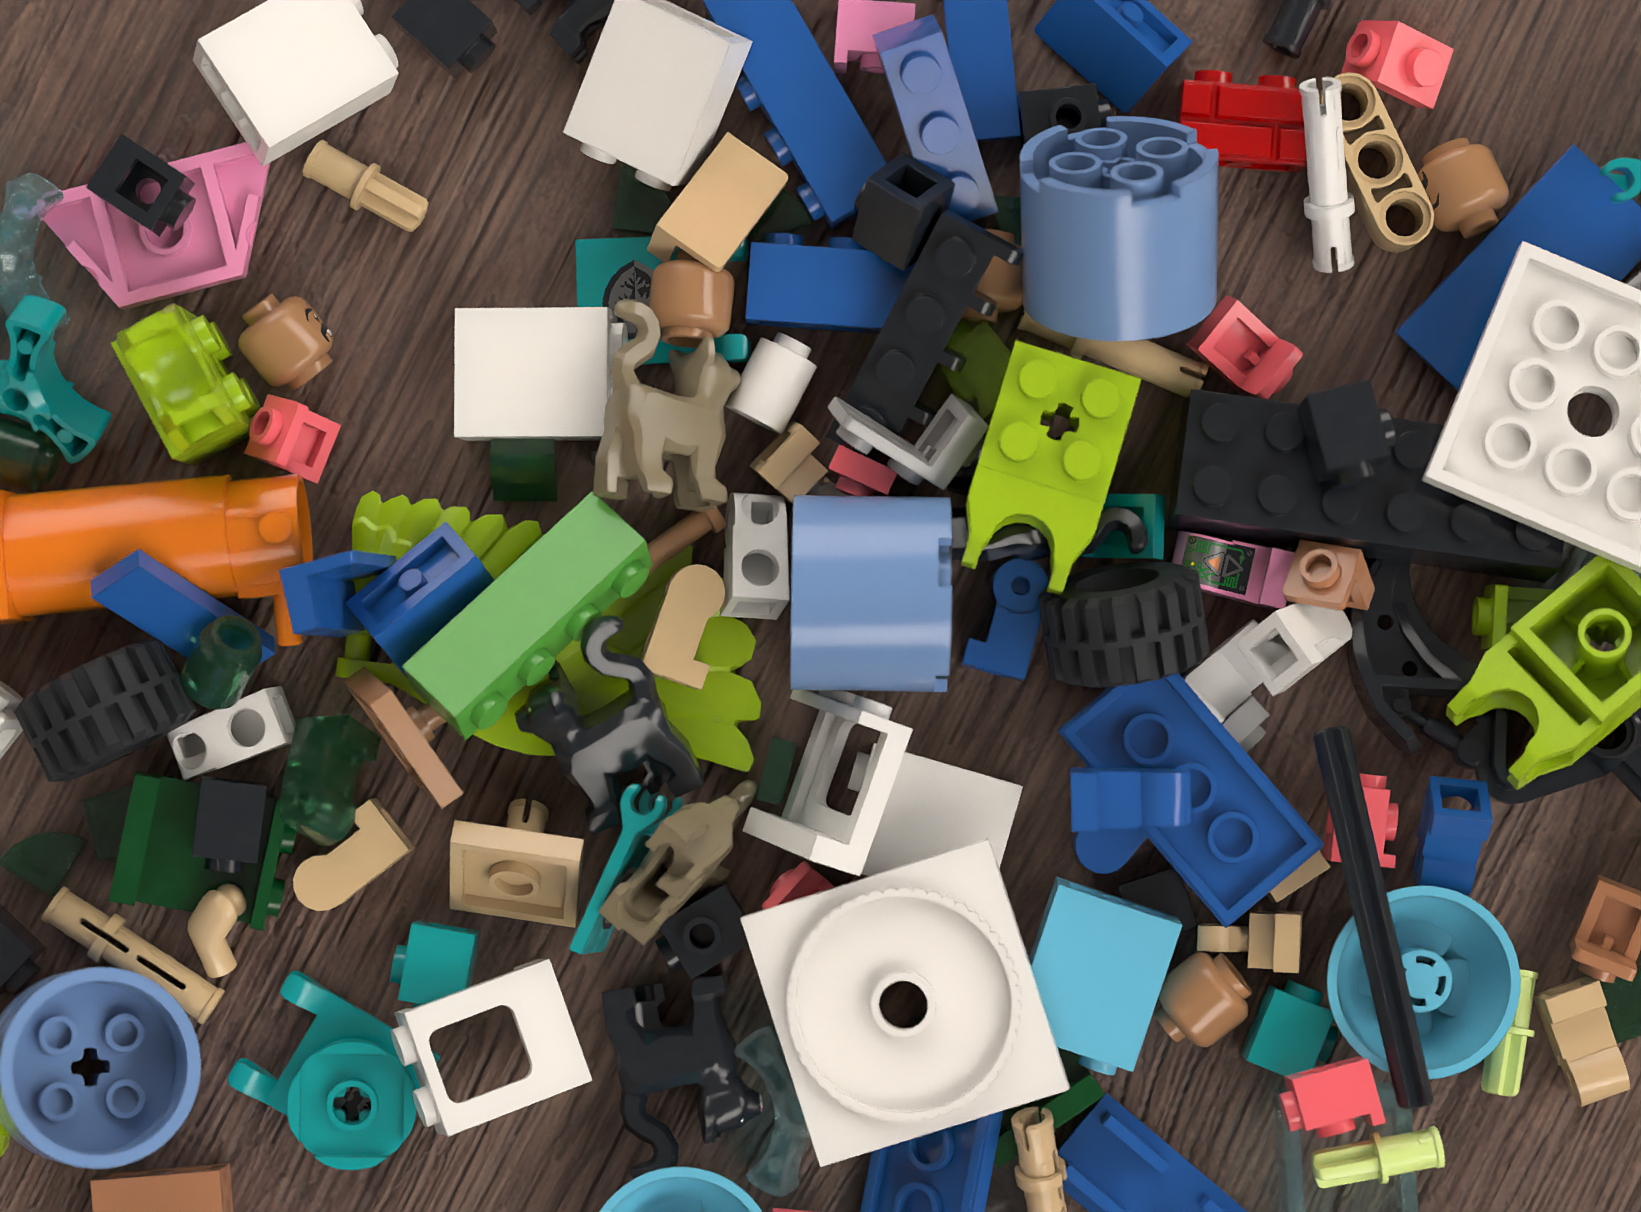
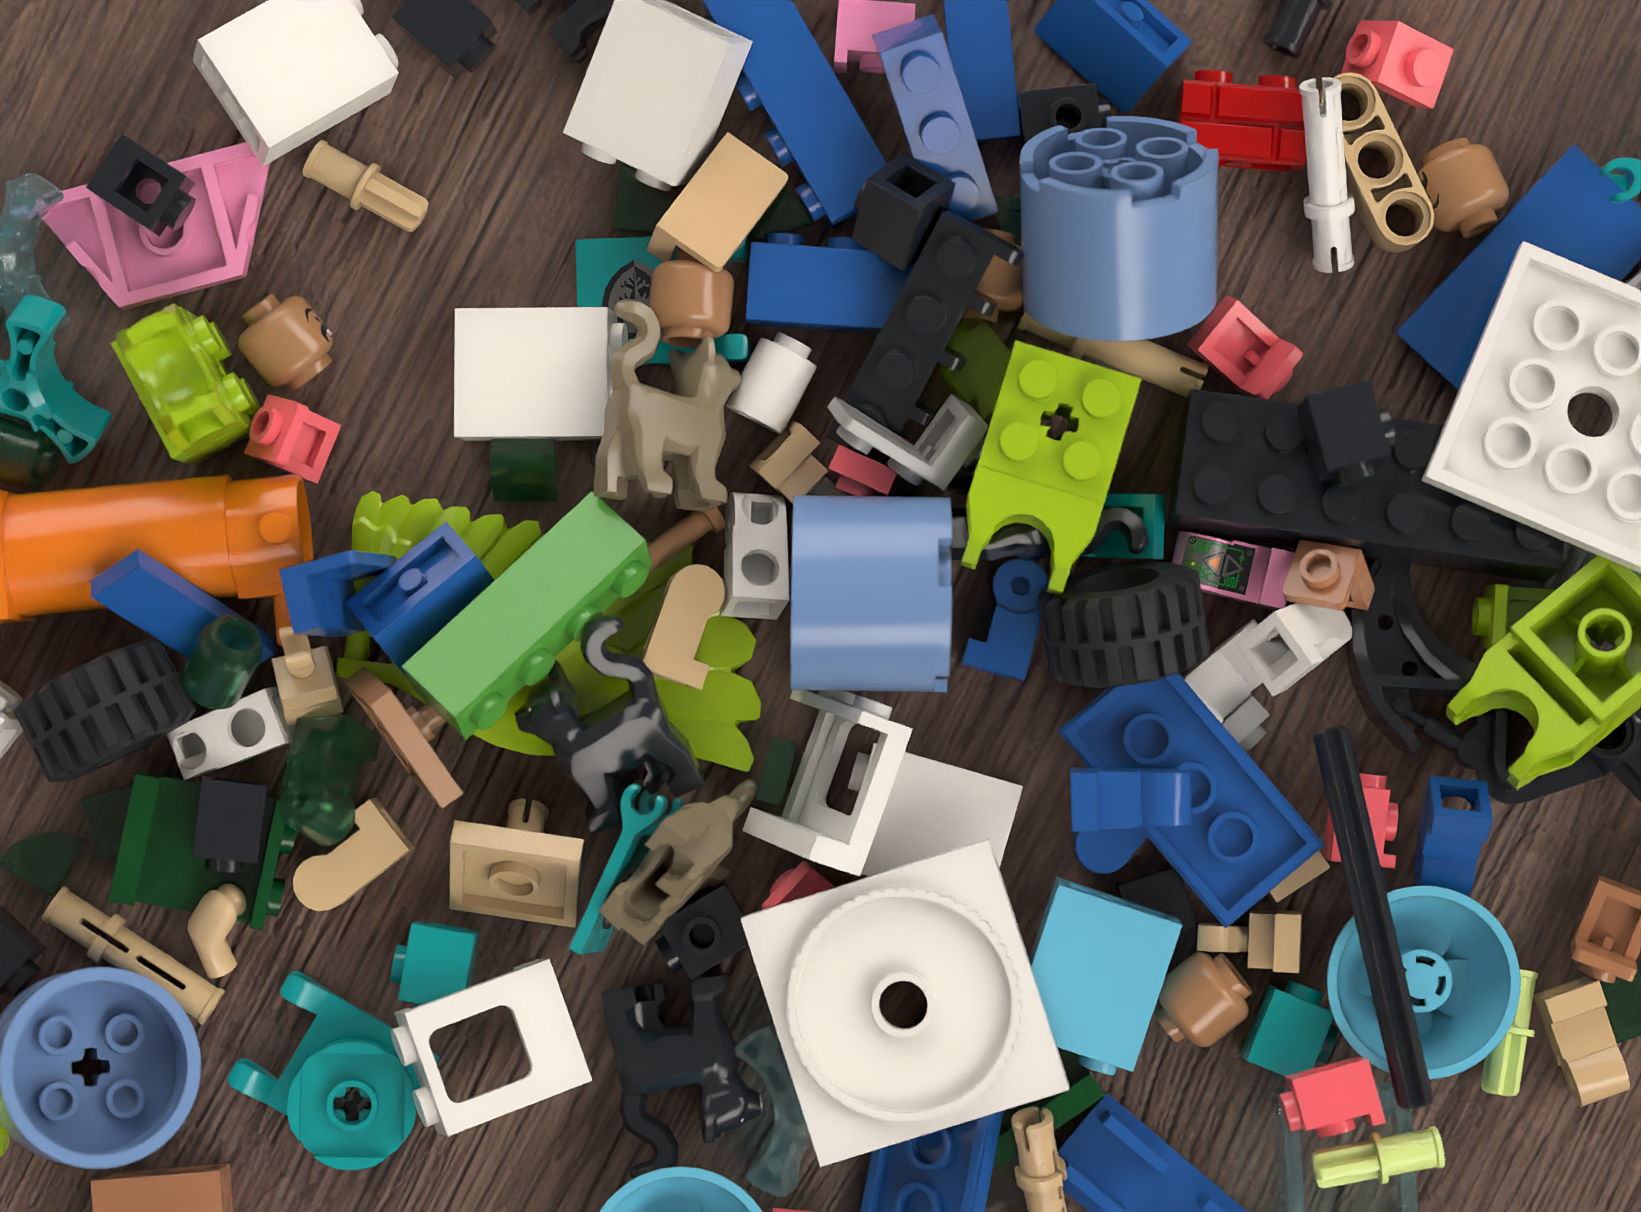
none -> tan piece [272,626,343,726]

